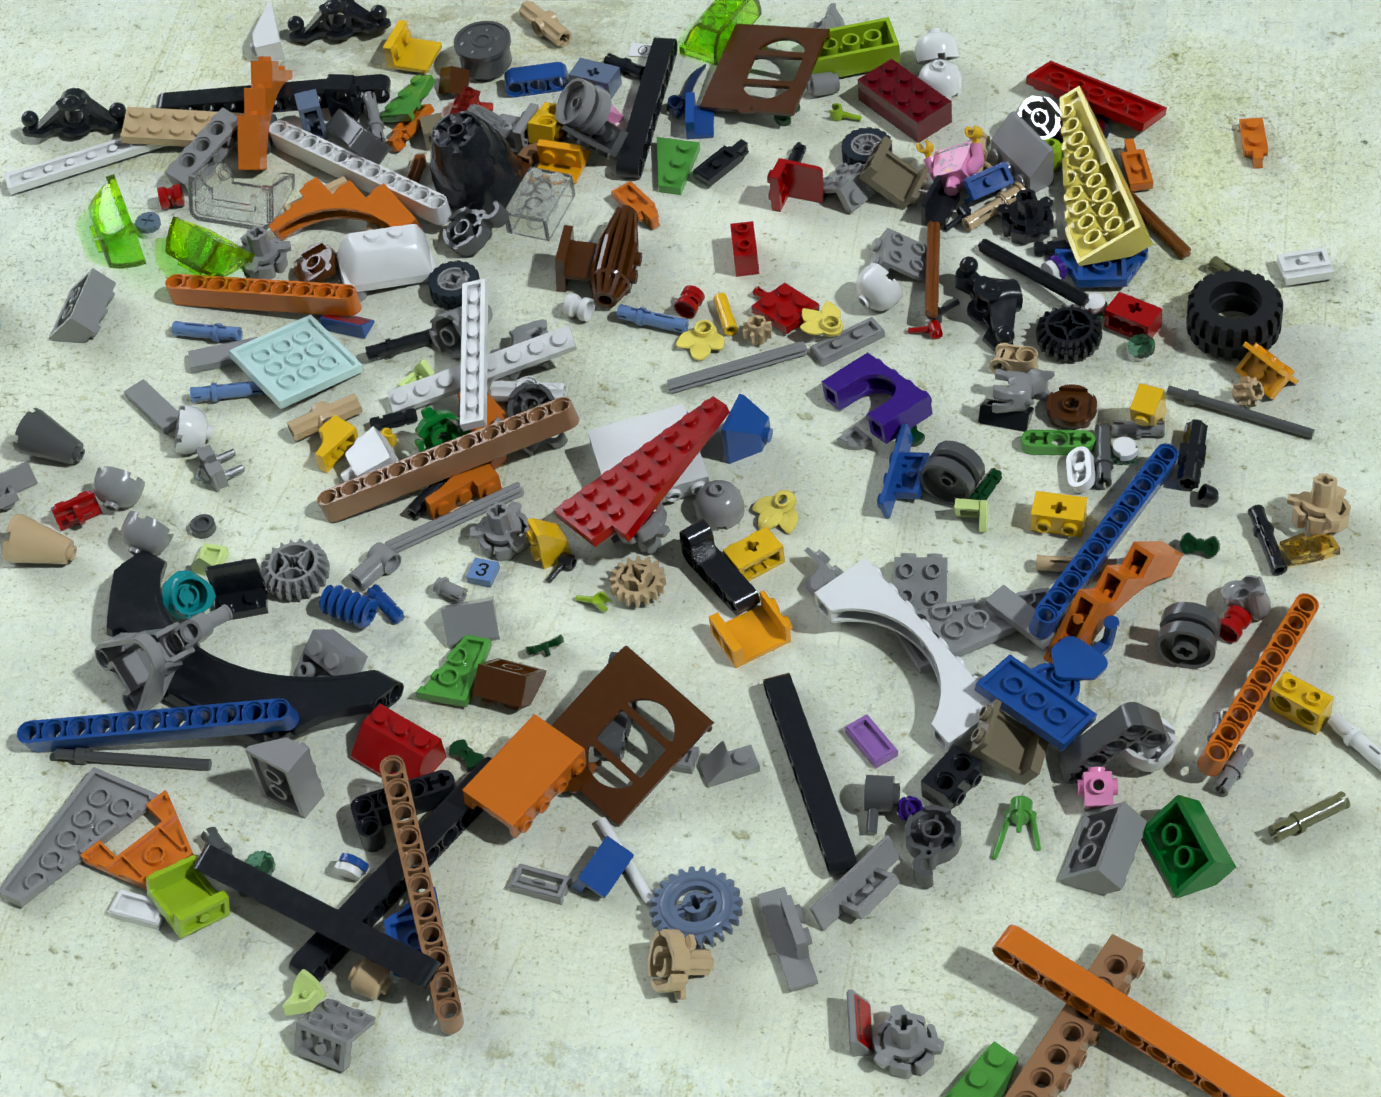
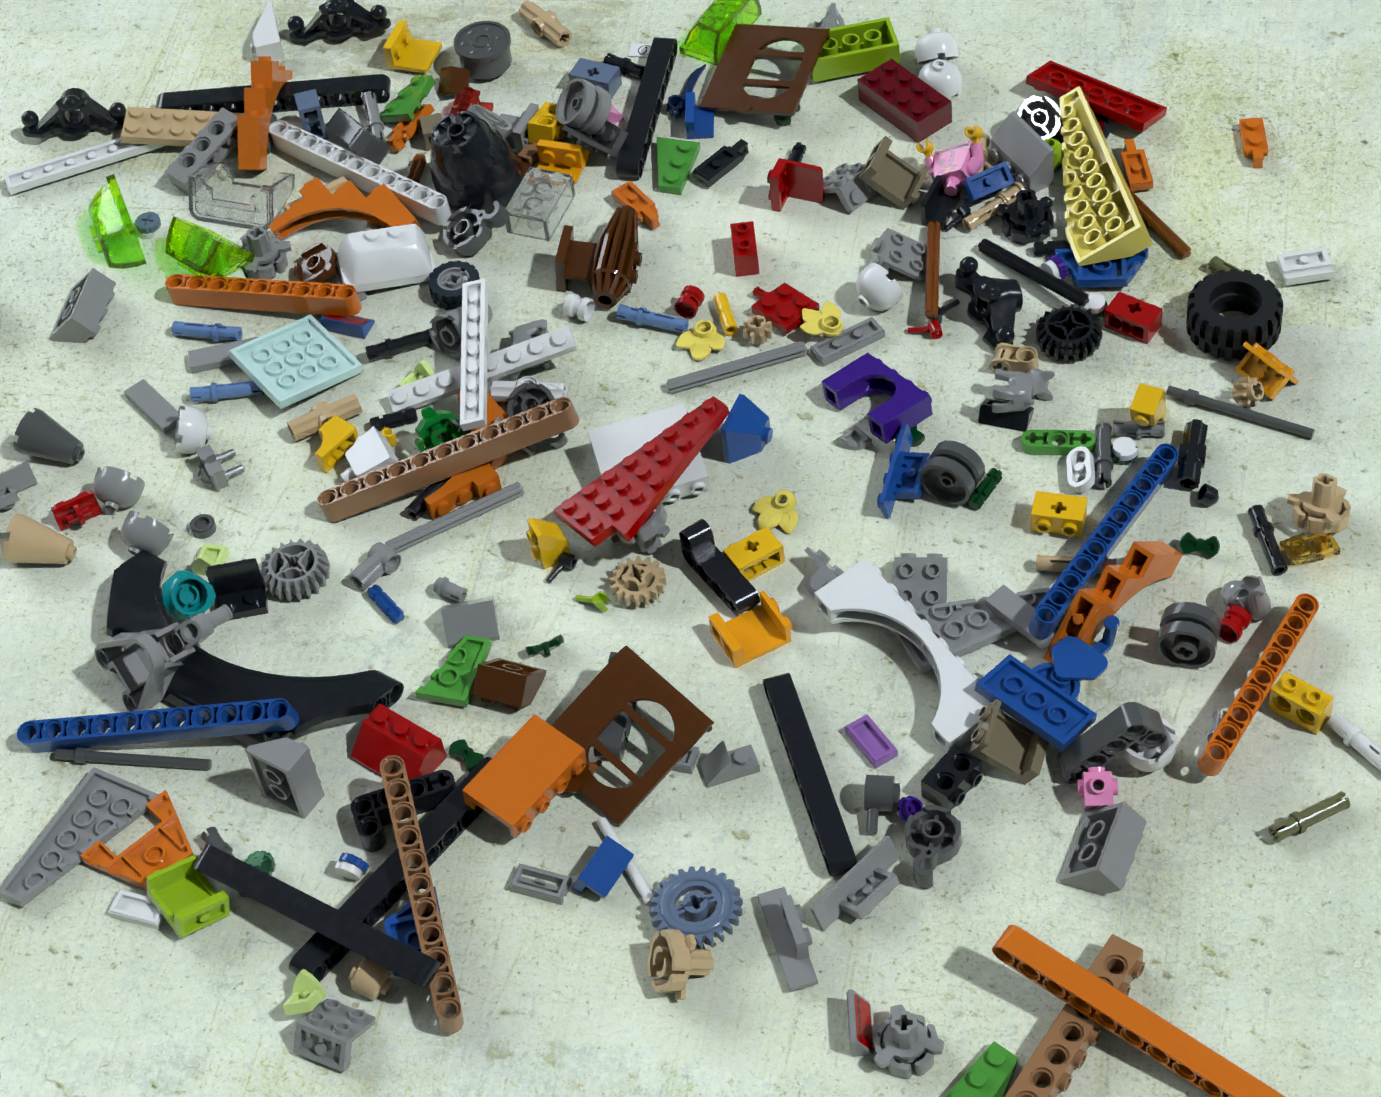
red wheel [157,183,185,210] -> none
light grey slope [293,629,368,677] -> none
blue piece [319,585,378,628] -> none
black brick [323,74,364,121] -> none
medium blue tile [466,558,500,587] -> none
light grey piece [470,501,531,561] -> none
blue beam [504,62,569,97] -> none
light grey cylinder [694,480,744,531] -> none
light grey brick [806,72,840,97] -> none
lime hand [829,103,862,121] -> none
black wheel [841,127,892,165] -> none
yellowish green tile [954,498,989,532] -> none
bright green plant [992,795,1041,860] -> none
reddish brown plate [1046,384,1097,429] -> none
clear green piece [1127,334,1155,362] -> none
green slope [1143,795,1236,898] -> none
light grey pin [1211,744,1254,797] -> none

